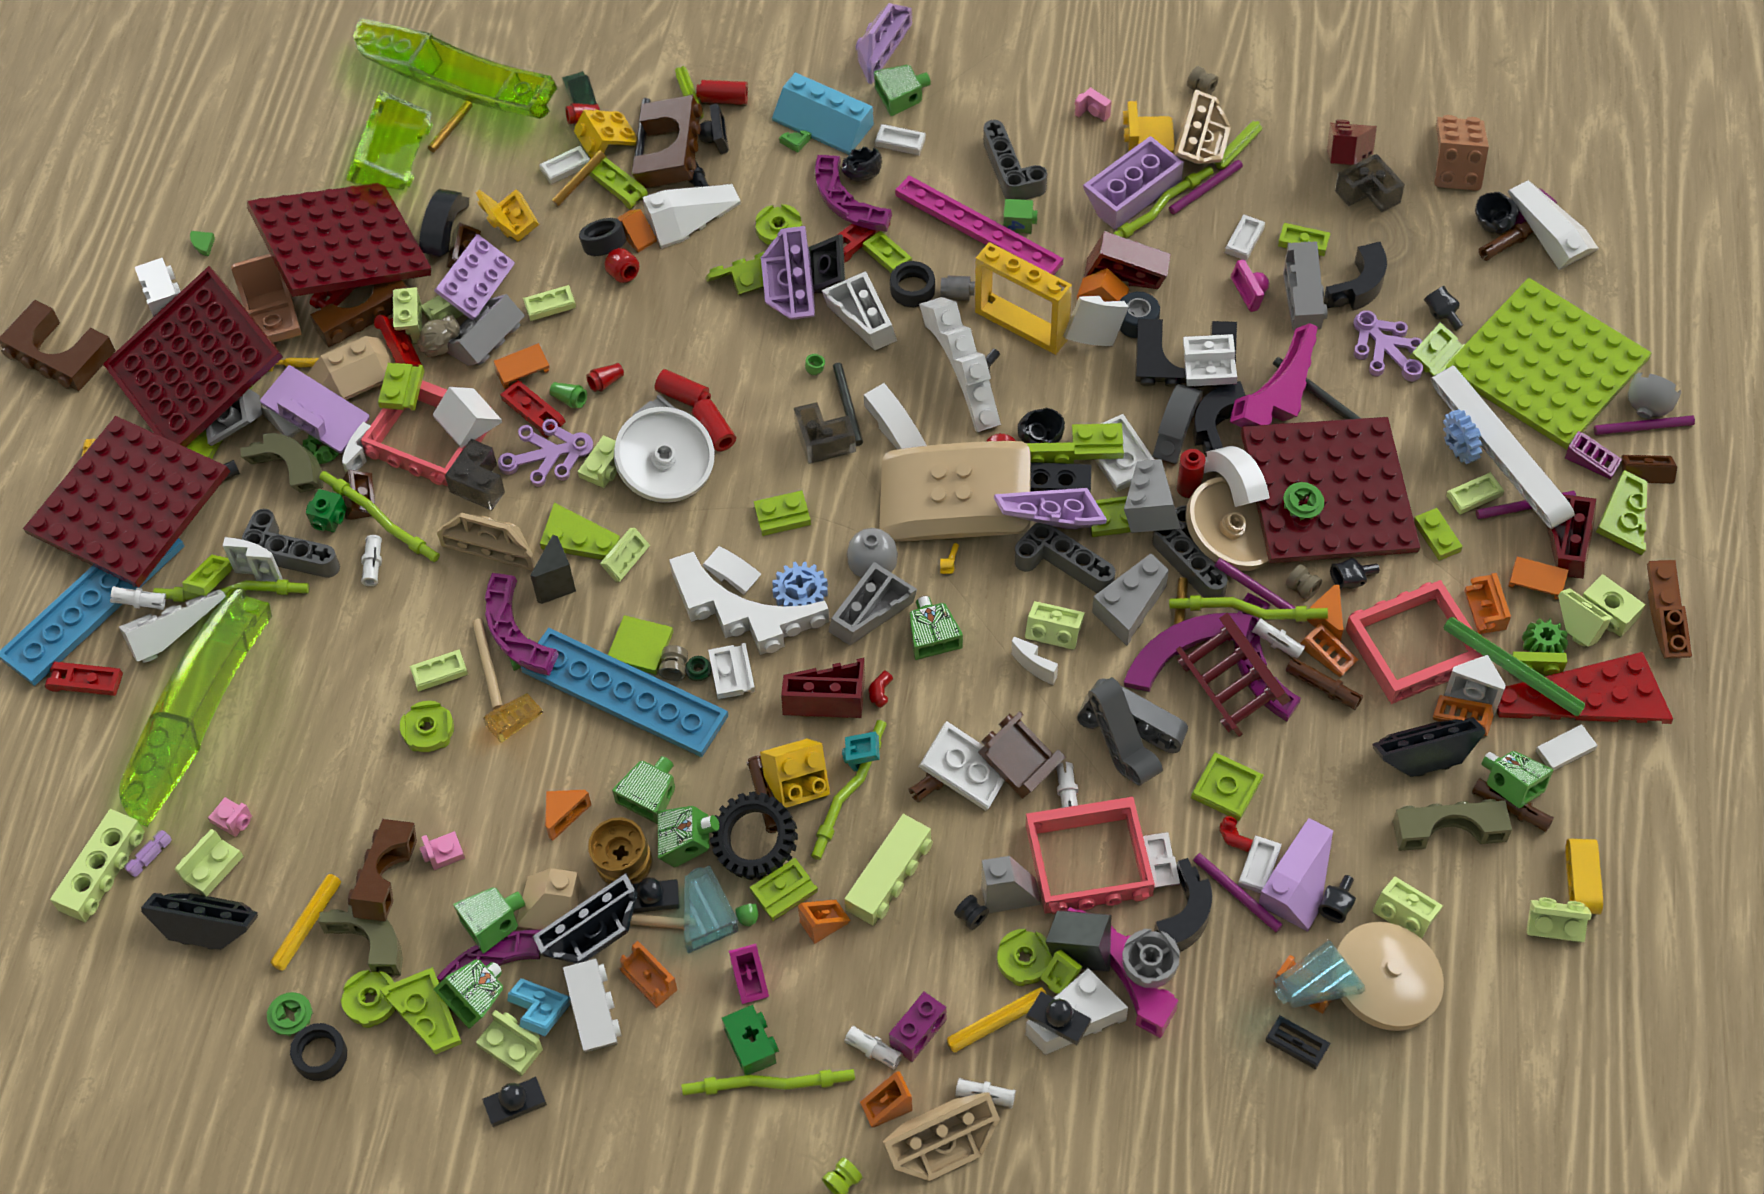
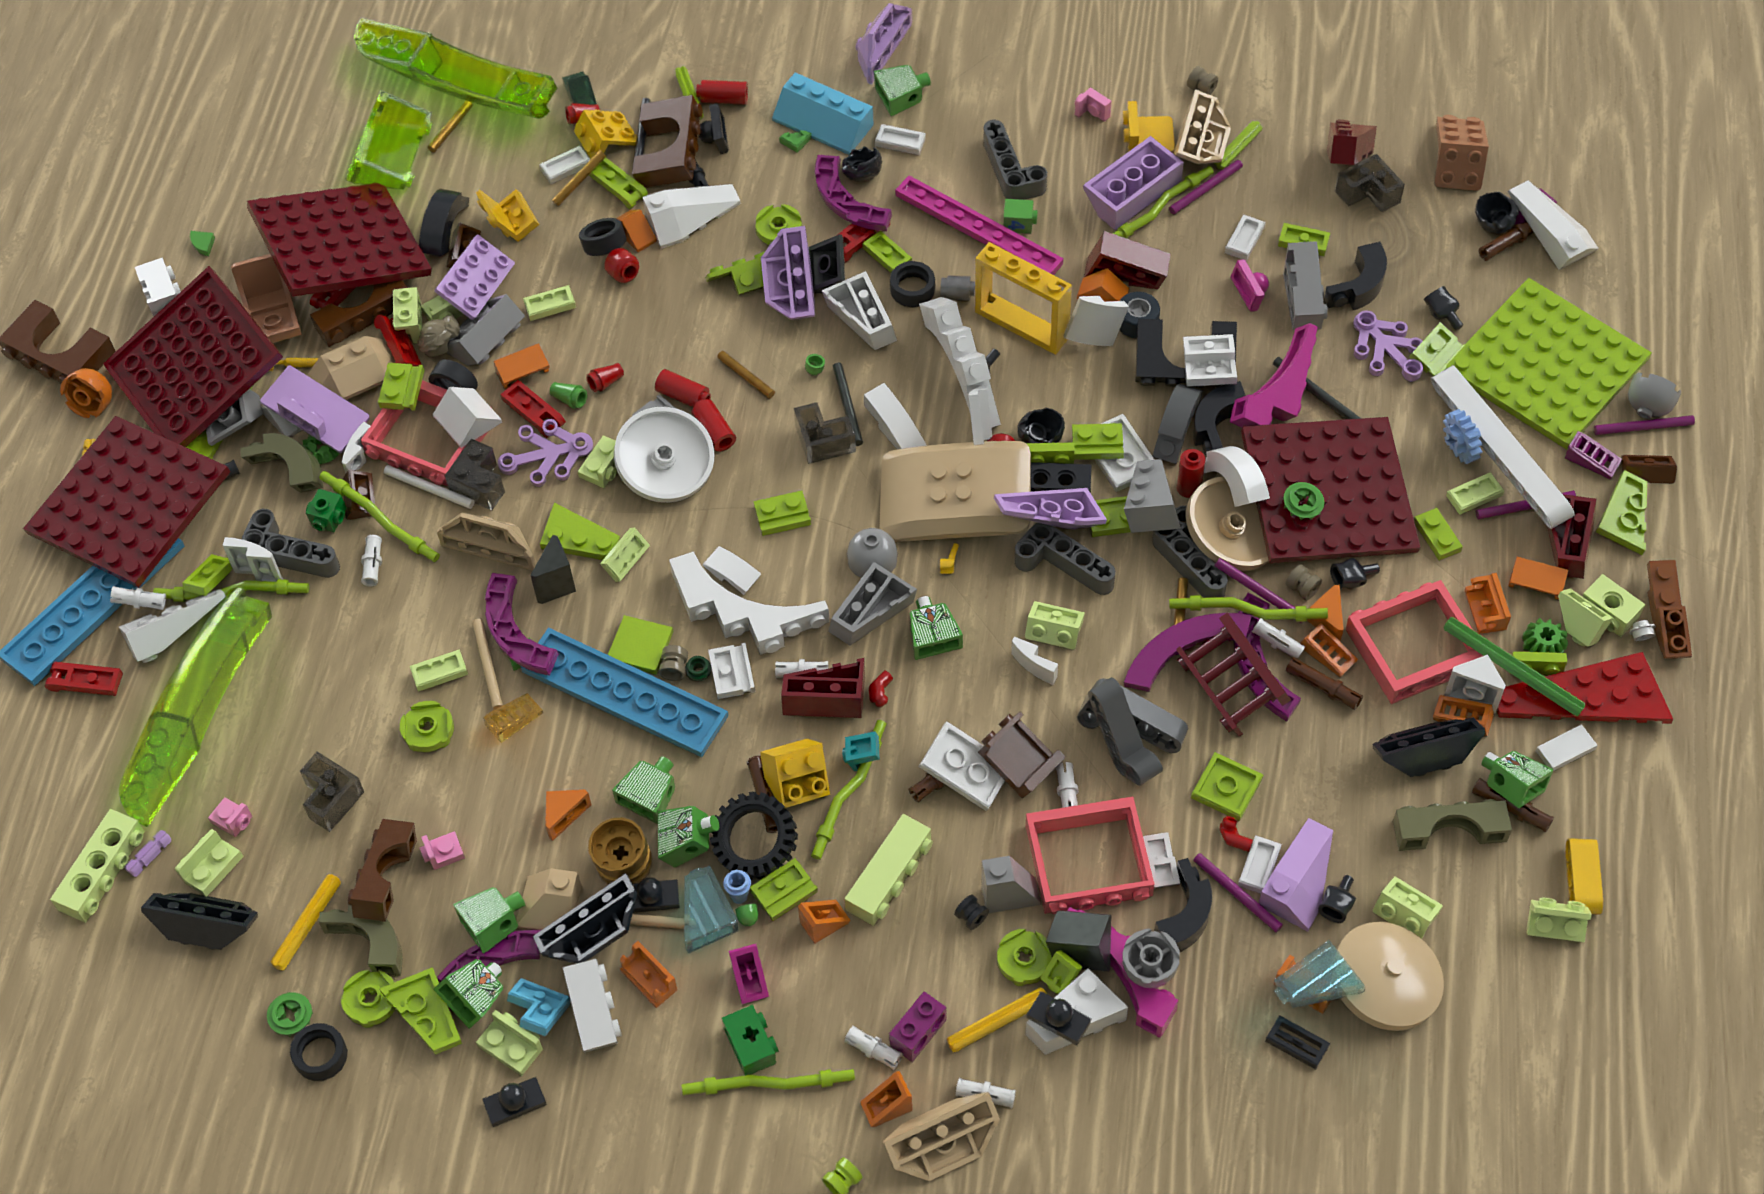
light blue gear [772,562,828,607] -> none
light grey wedge [1092,554,1169,646] -> none
none -> orange cylinder [60,368,112,418]
none -> clear smoke brick [300,751,364,832]
none -> white bar [384,465,474,509]
none -> black tyre [428,360,478,390]
none -> pearl gold bar [717,351,775,399]
none -> light blue cone [723,870,751,904]
none -> white pin [775,659,828,678]
none -> white slope [969,386,992,445]
none -> white plate [1630,620,1656,641]

